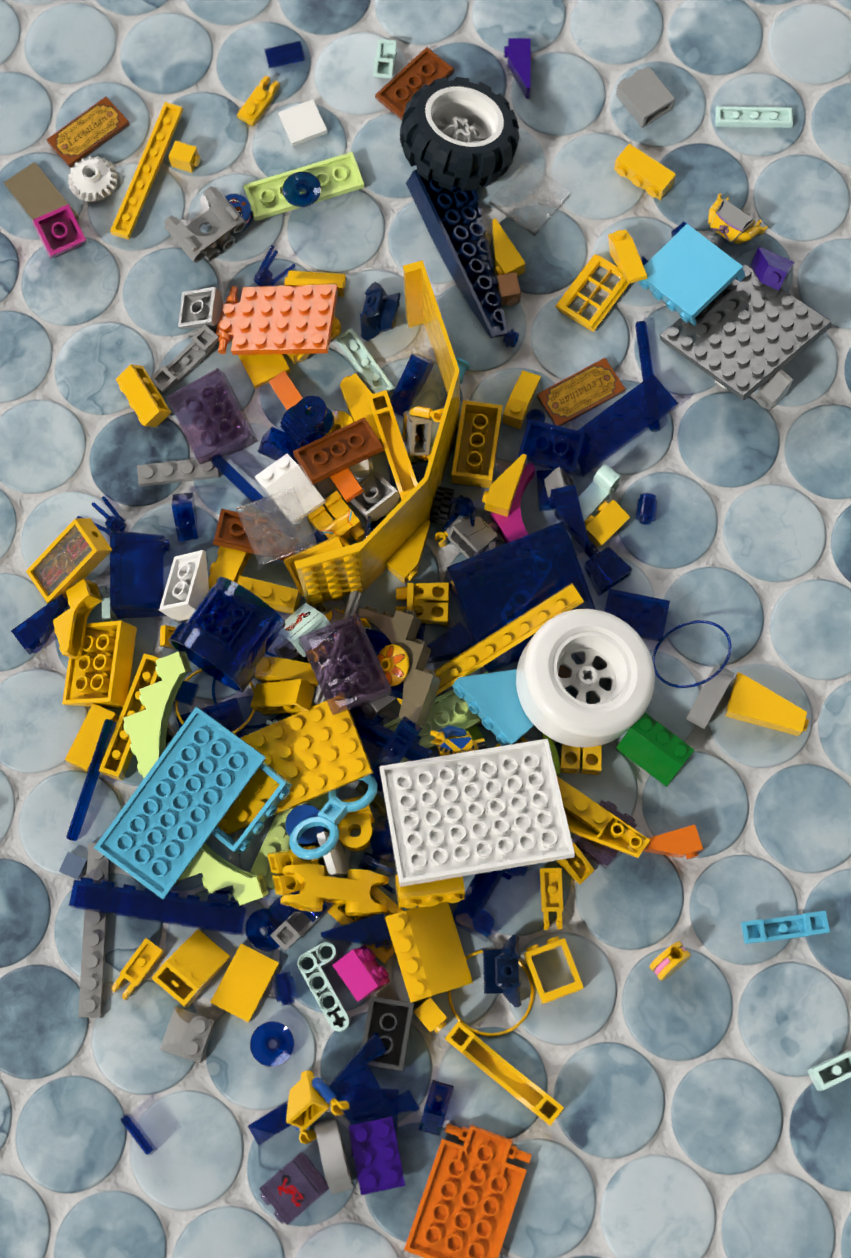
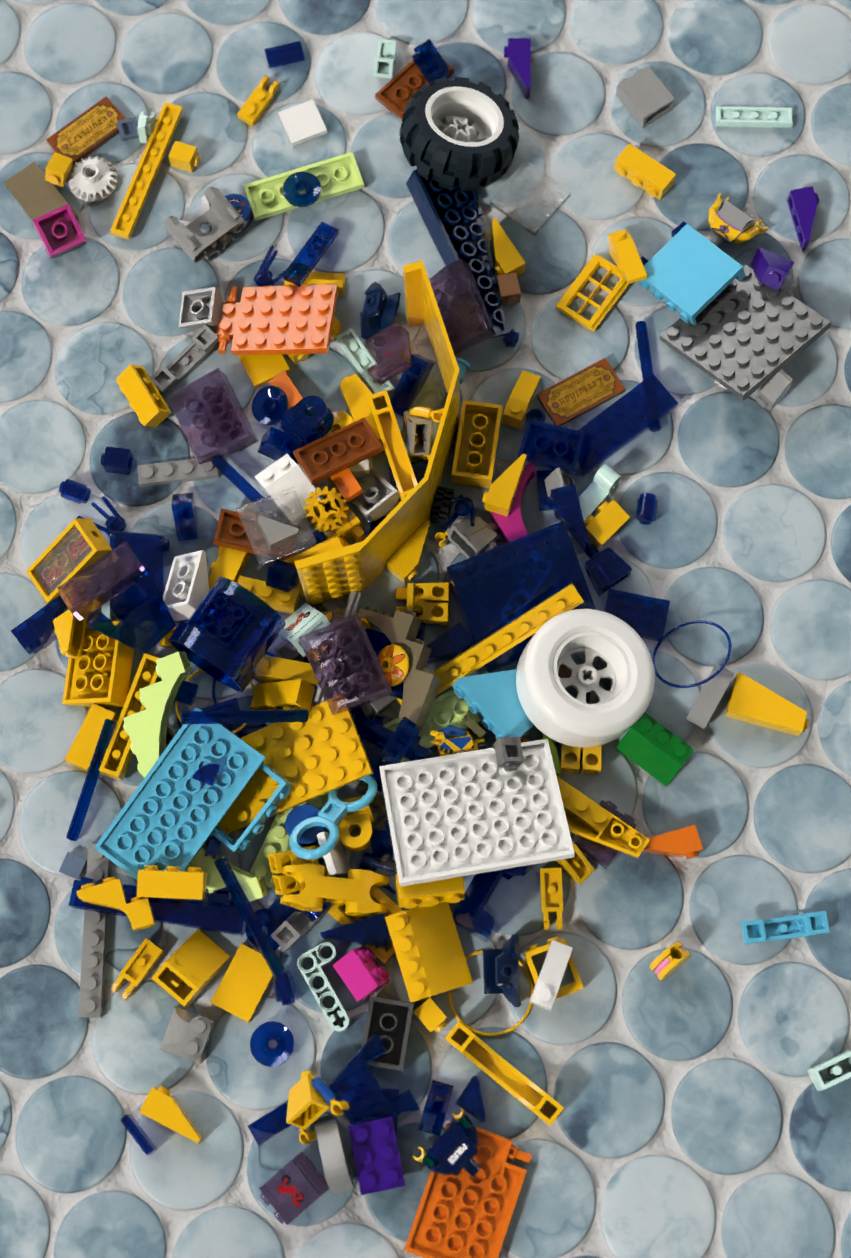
none -> yellow brick [45,152,73,187]
none -> clear purple slope [58,540,149,621]
none -> clear blue brick [59,479,91,504]
none -> yellow arch [76,877,156,931]
none -> clear blue wing [87,568,176,653]
none -> clear blue brick [101,446,133,475]
none -> sand blue tile [117,117,139,141]
none -> light aqua plate [137,112,155,143]
none -> yellow brick [137,865,207,900]
none -> yellow slope [139,1086,203,1143]
none -> clear blue axle [180,709,309,724]
none -> clear blue tile [192,764,221,786]
none -> clear blue bush [204,837,221,859]
none -> clear blue axle [214,857,285,976]
none -> clear blue dish [252,386,288,425]
none -> light grey slope [258,515,299,550]
none -> clear blue brick [266,559,300,592]
none -> clear blue hinge [283,222,339,287]
none -> yellow gear [303,486,348,532]
none -> panel [366,322,412,385]
none -> clear blue hinge [412,39,449,85]
none -> clear blue torso [413,1106,482,1177]
none -> slope [429,259,496,355]
none -> clear blue slope [455,1076,487,1122]
none -> olive tile [462,714,486,738]
none -> flat silver brick [493,737,524,771]
none -> white slope [529,940,573,1011]
none -> dark purple slope [787,186,819,251]

